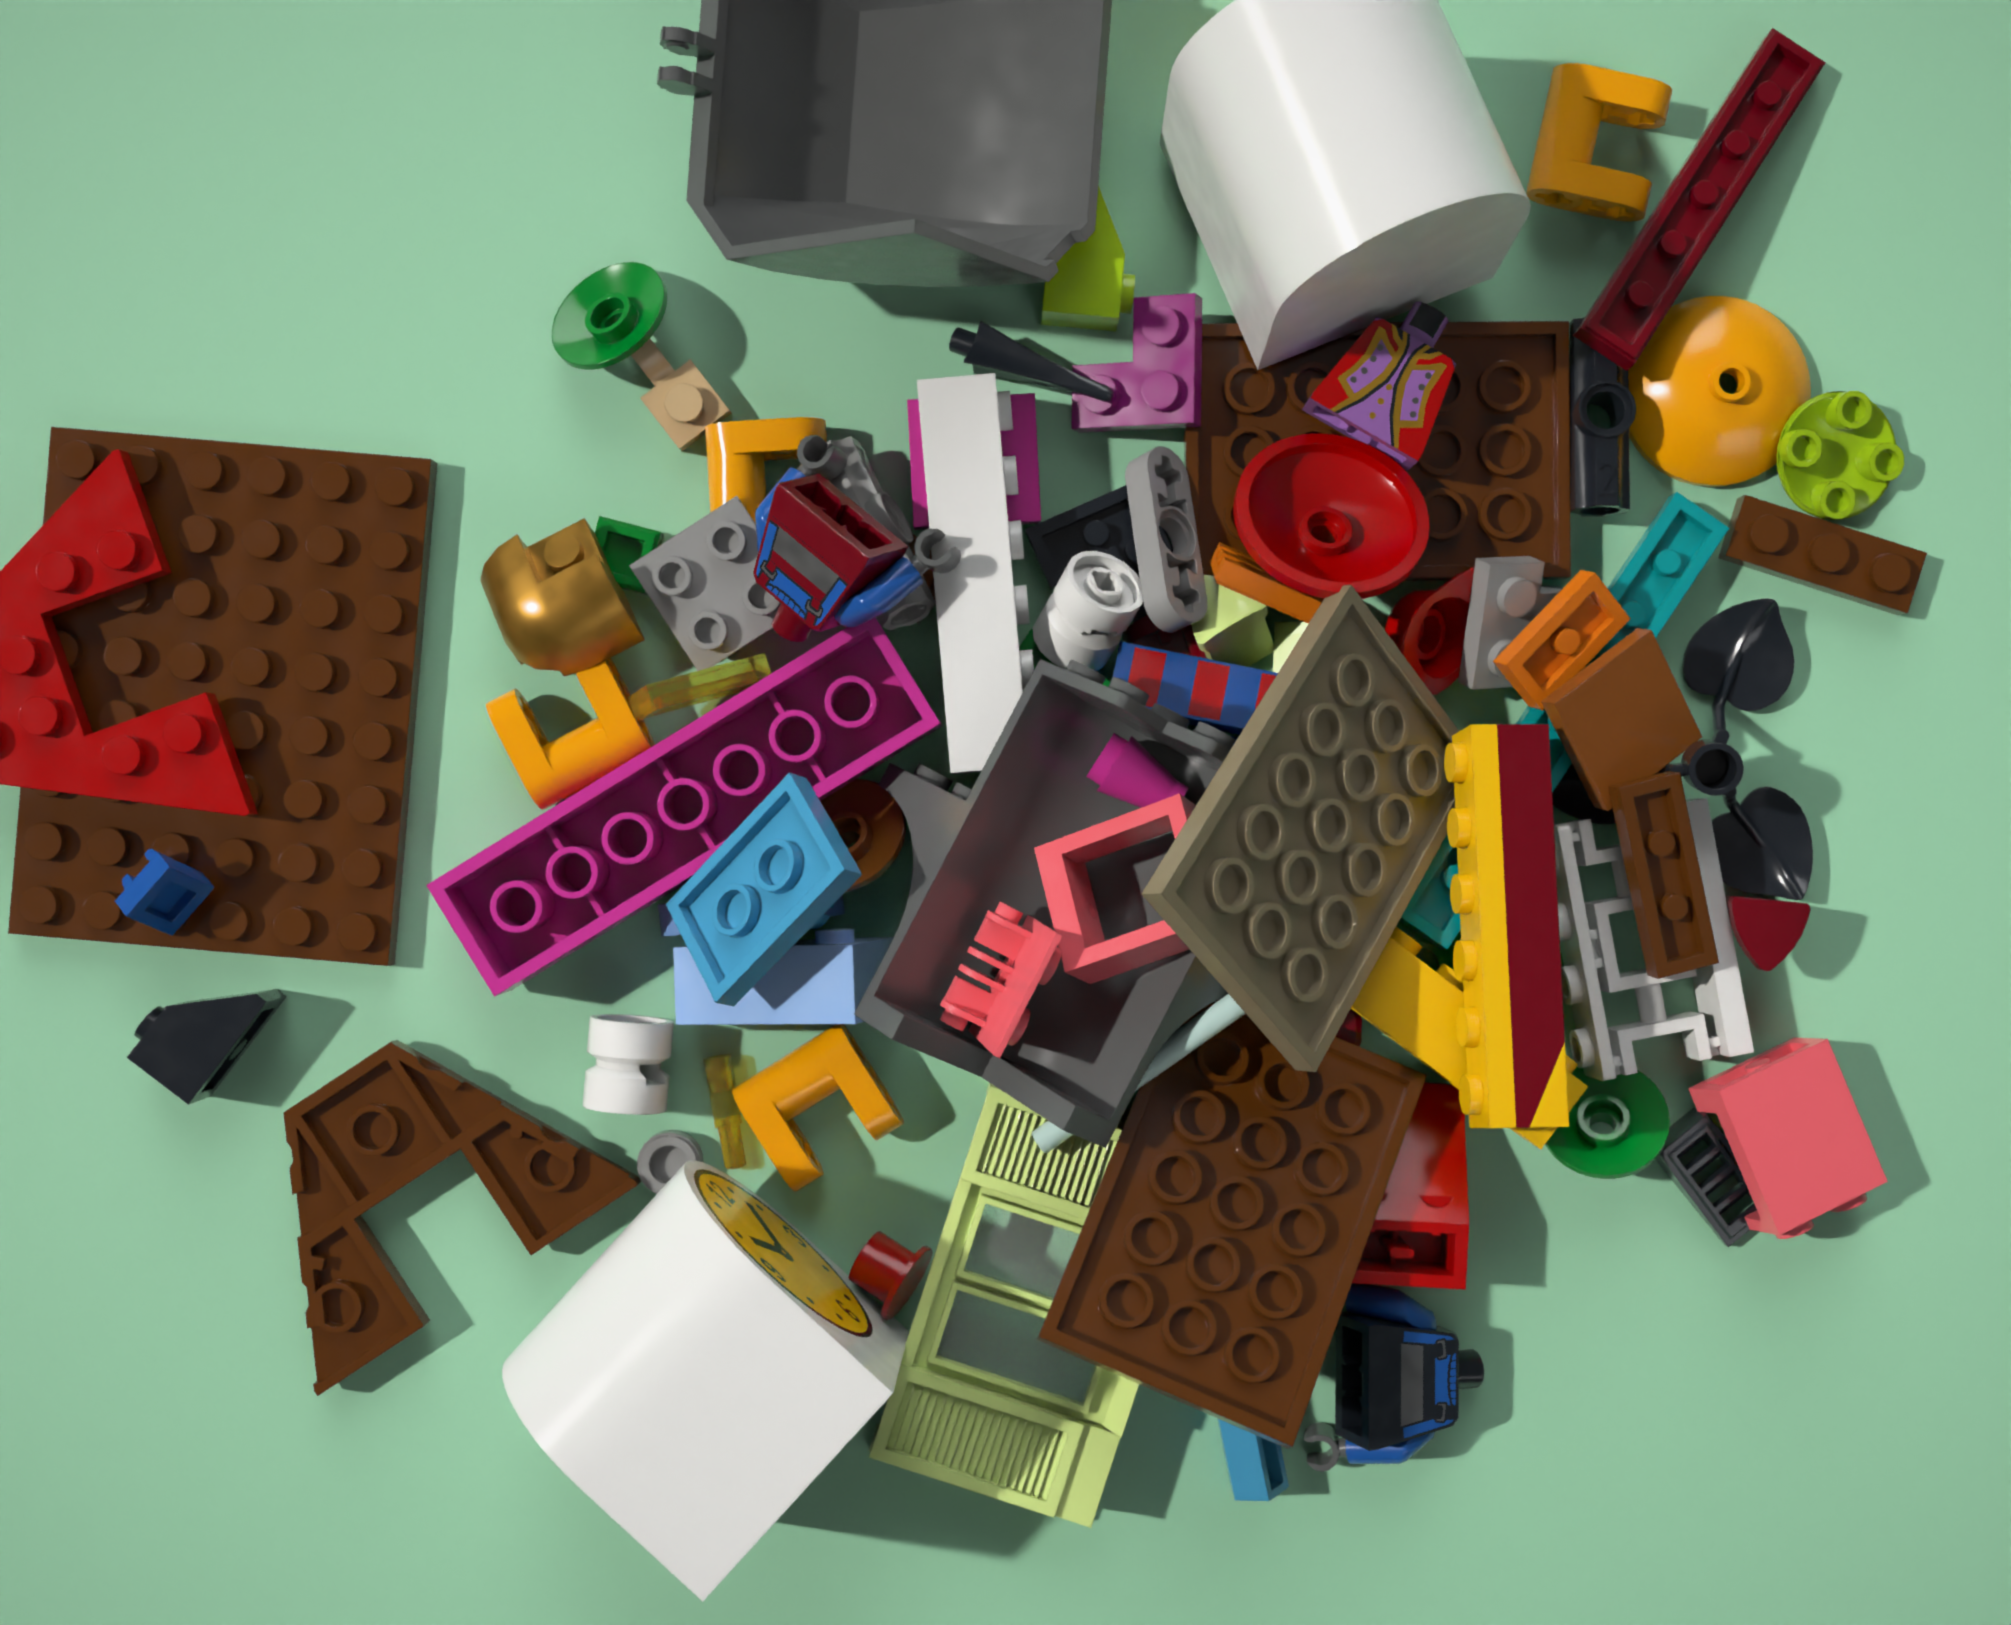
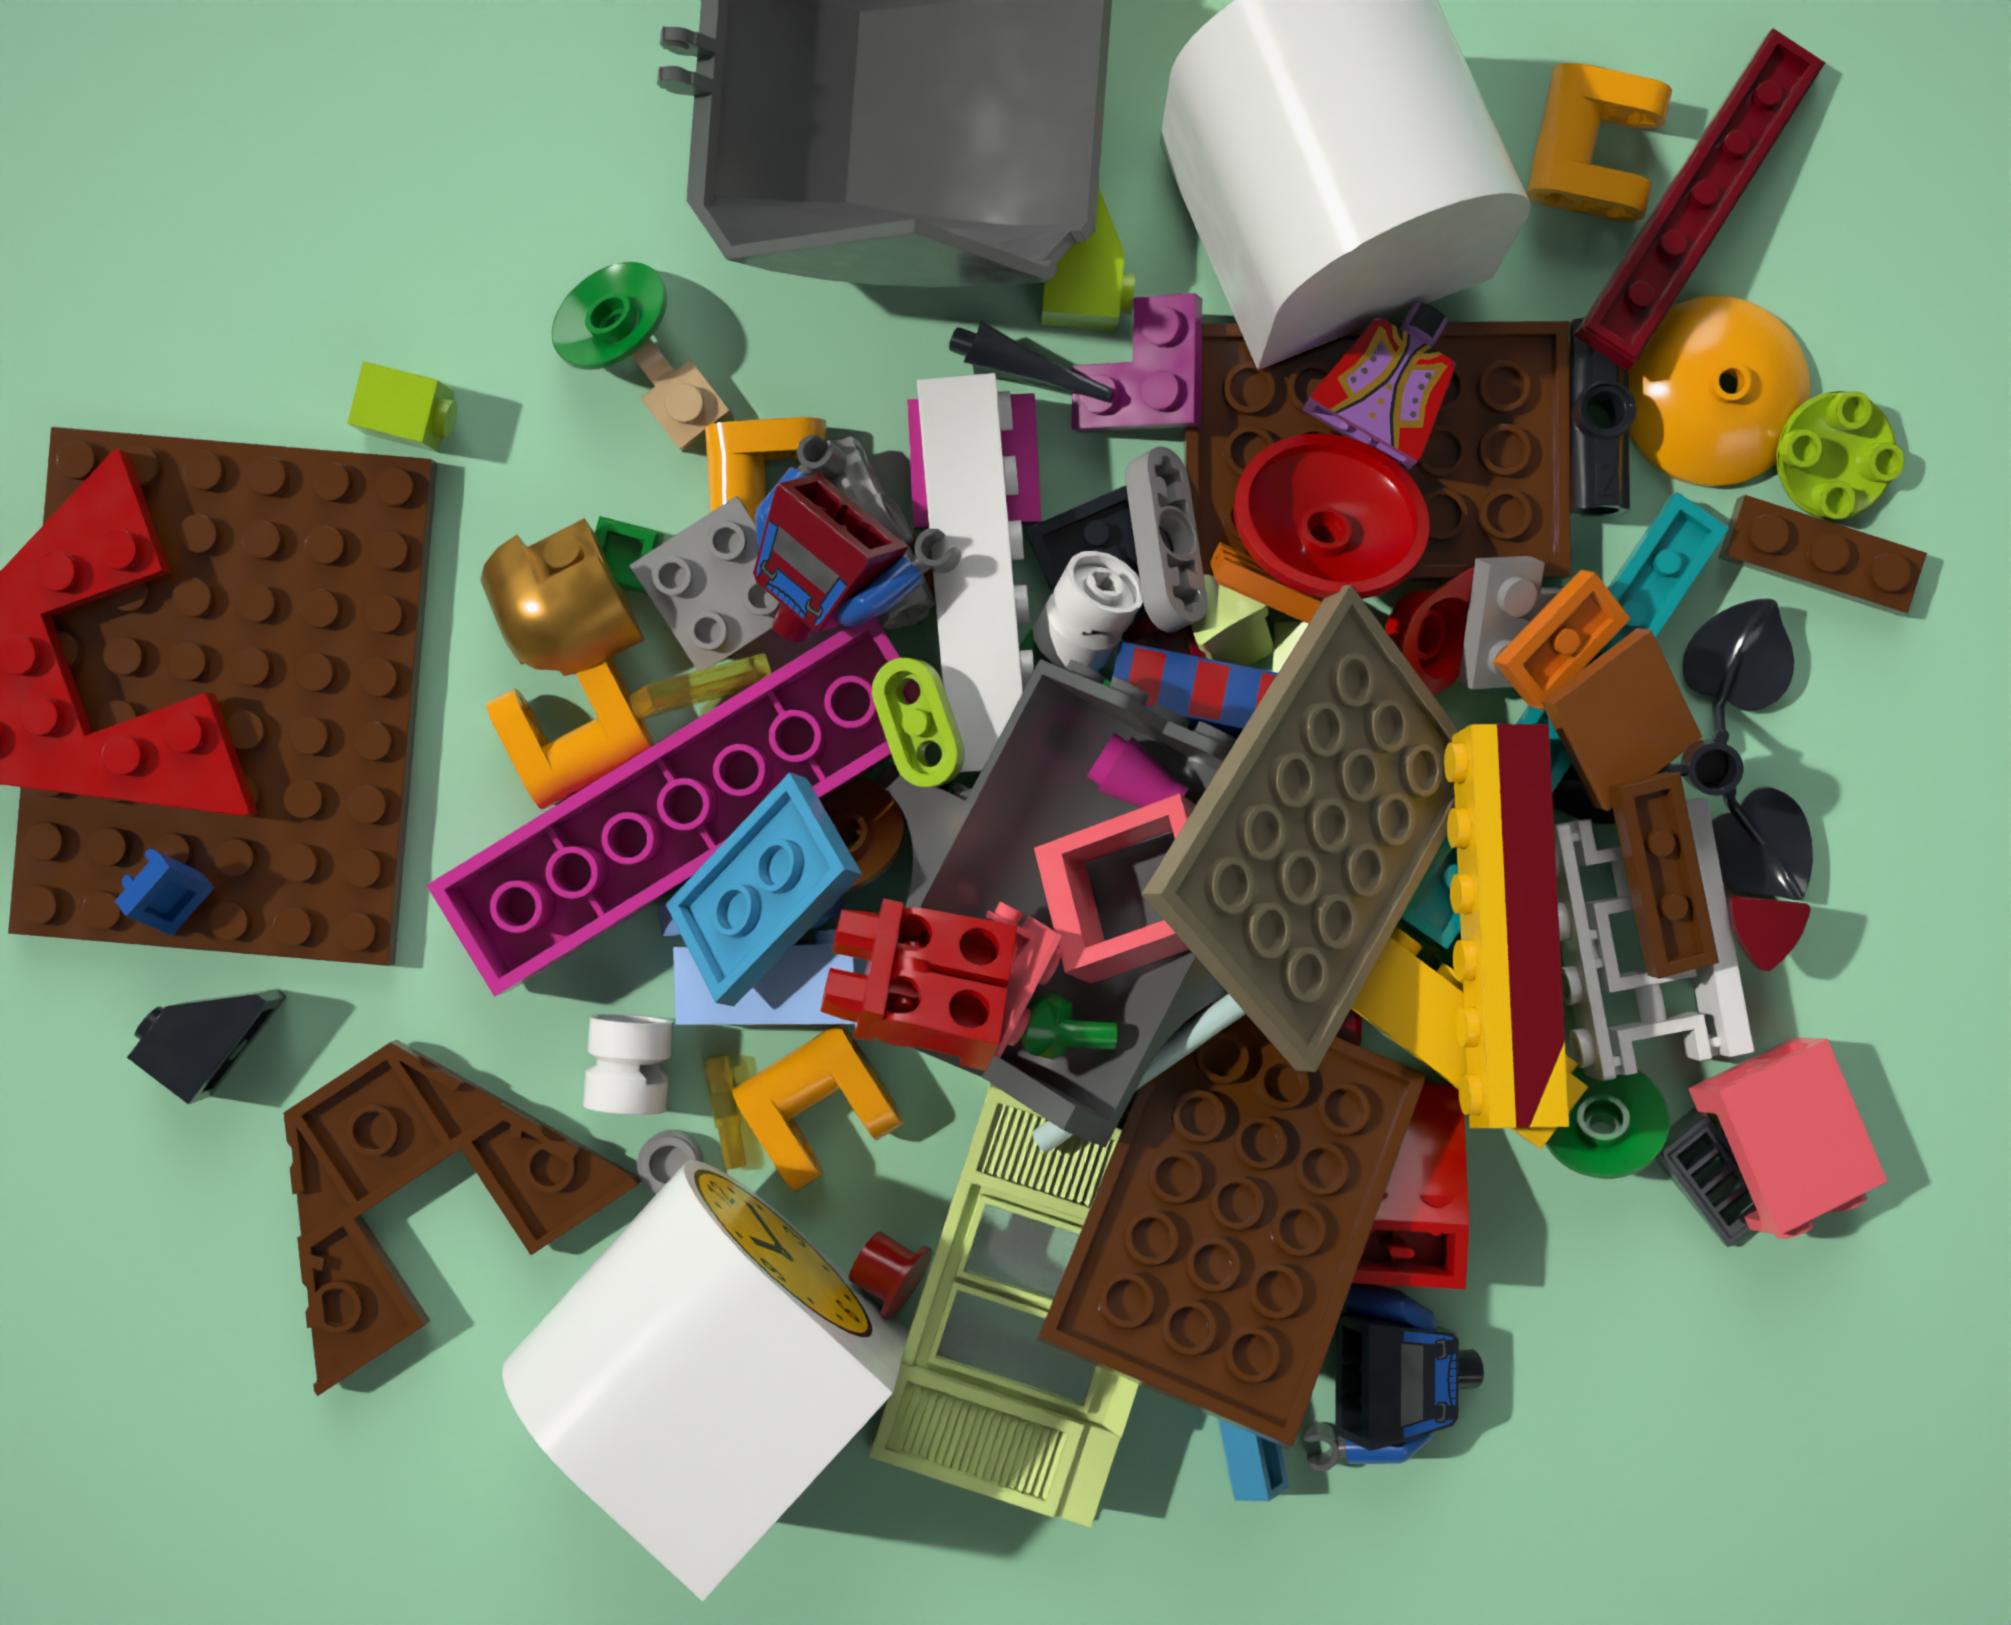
none -> lime brick [347,361,457,453]
none -> red hips [820,899,1017,1071]
none -> lime plate [872,658,965,787]
none -> green plate [1022,991,1117,1060]

